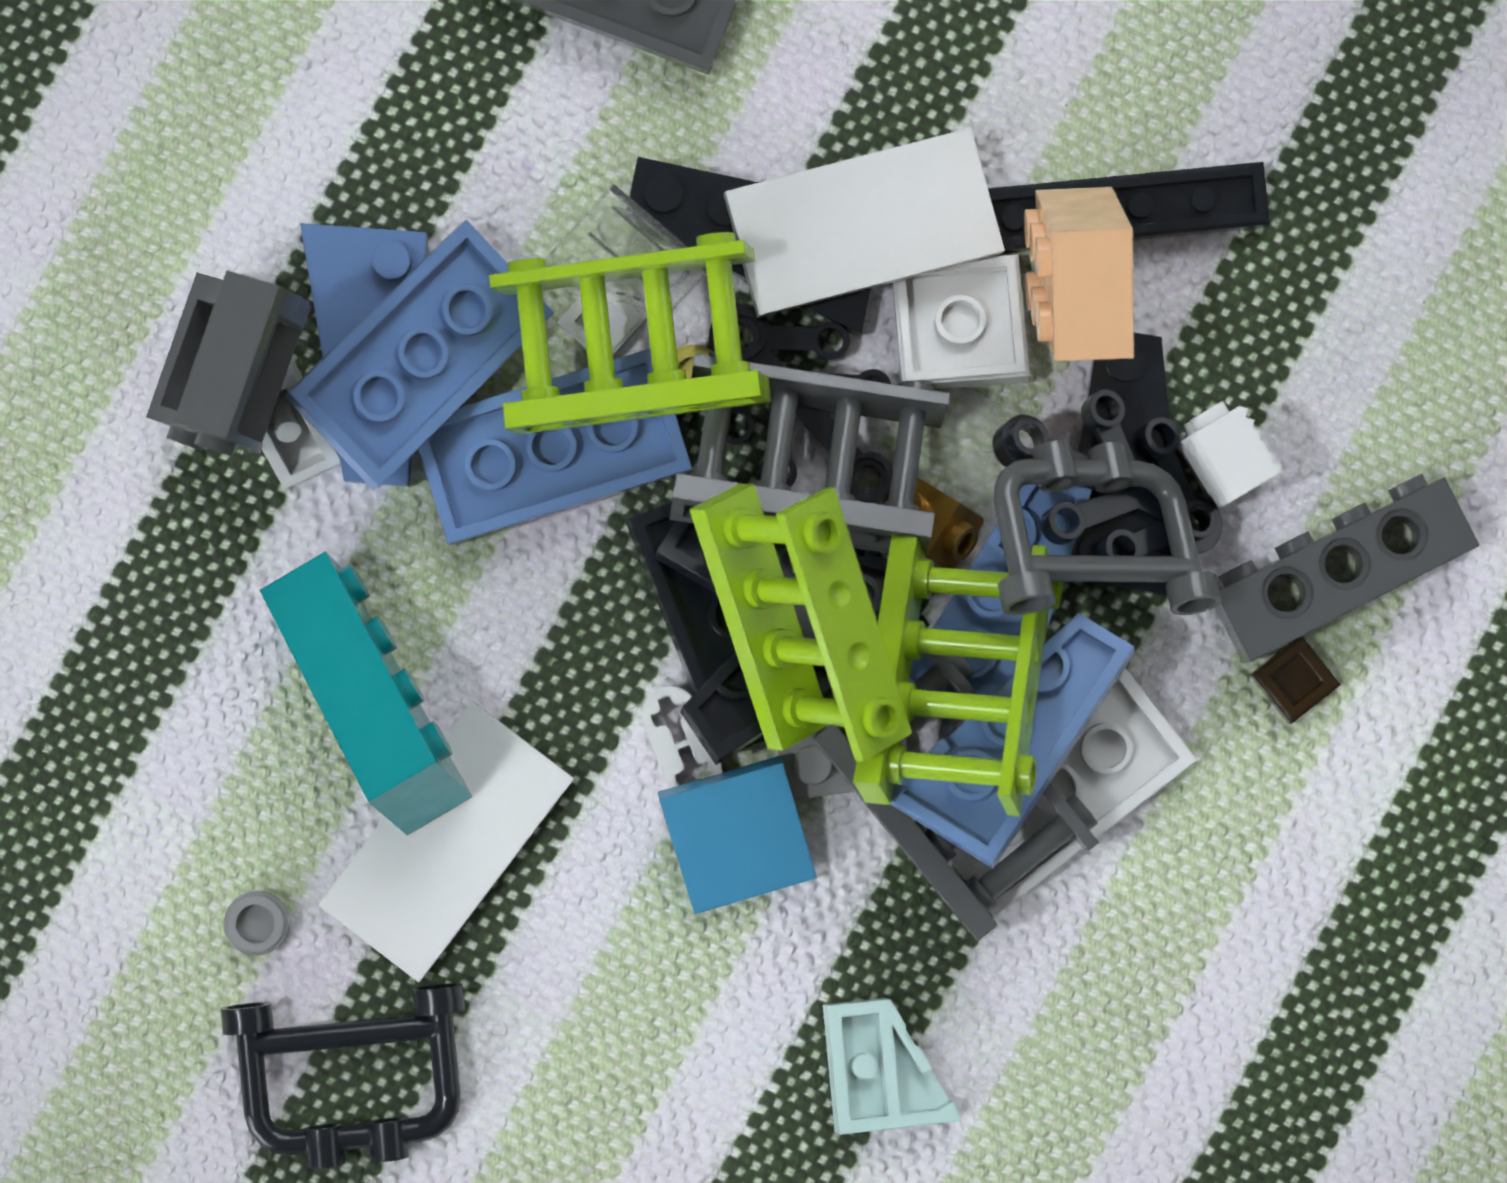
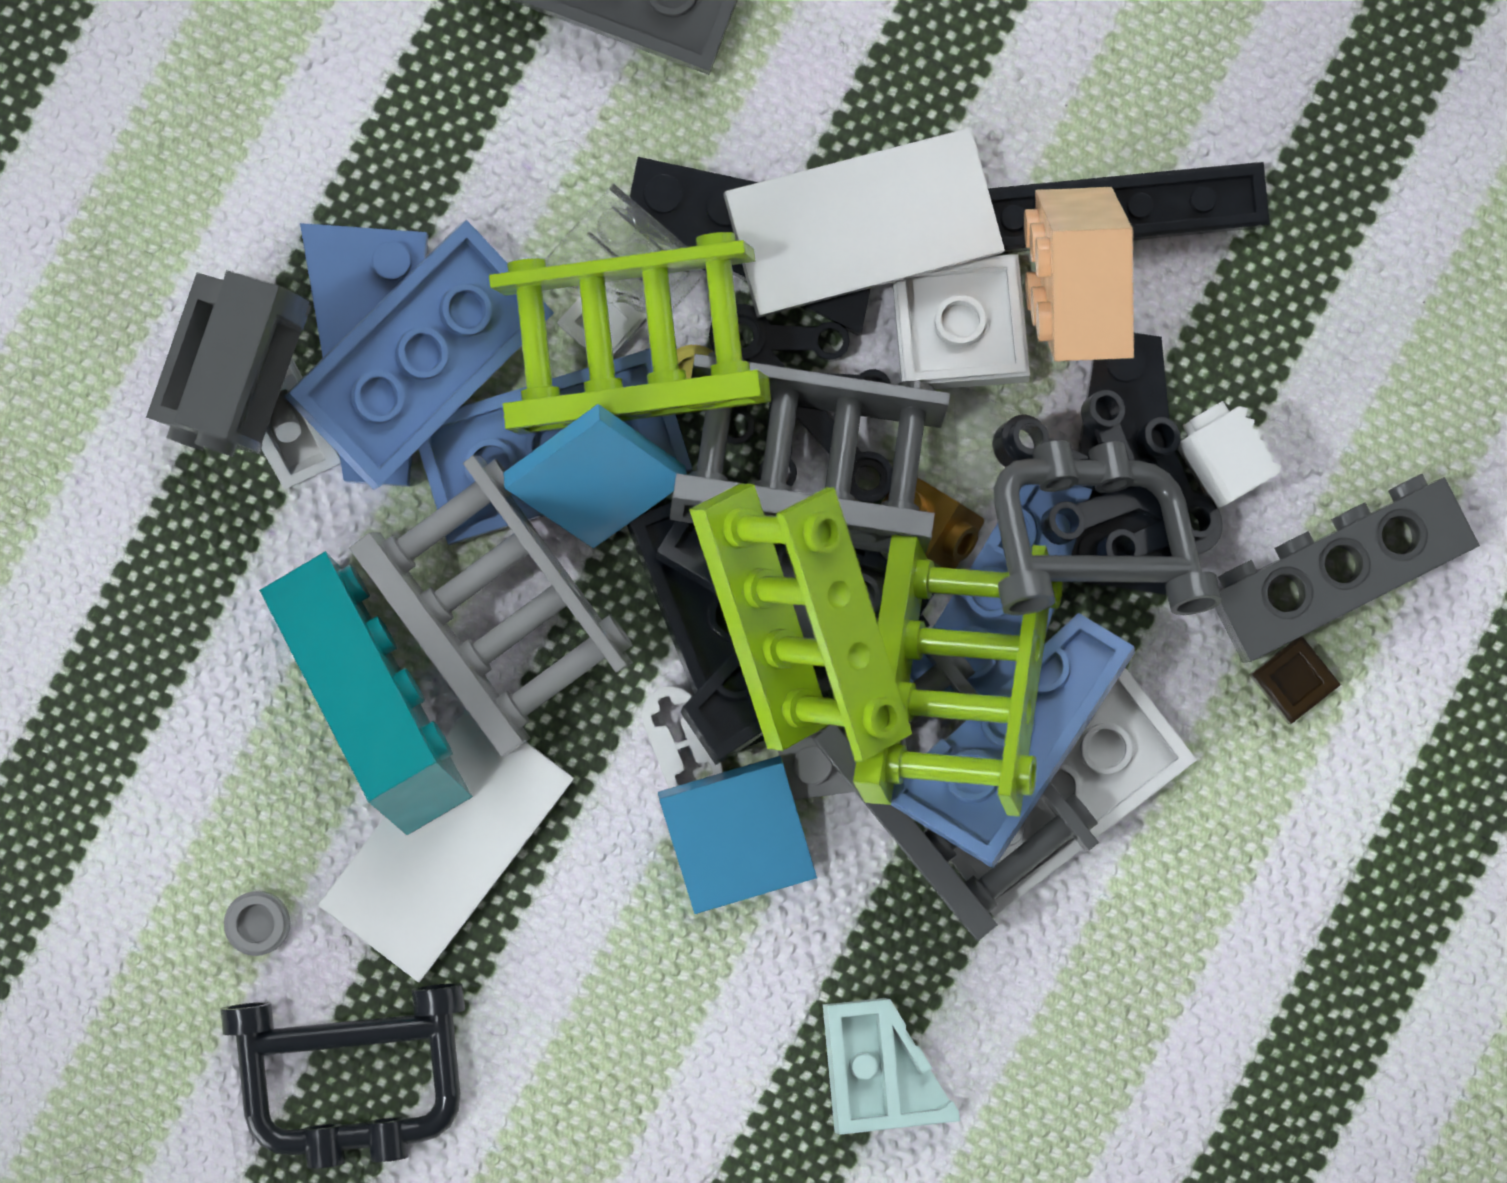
none -> light grey fence [349,455,633,757]
none -> dark azure tile [503,404,687,548]

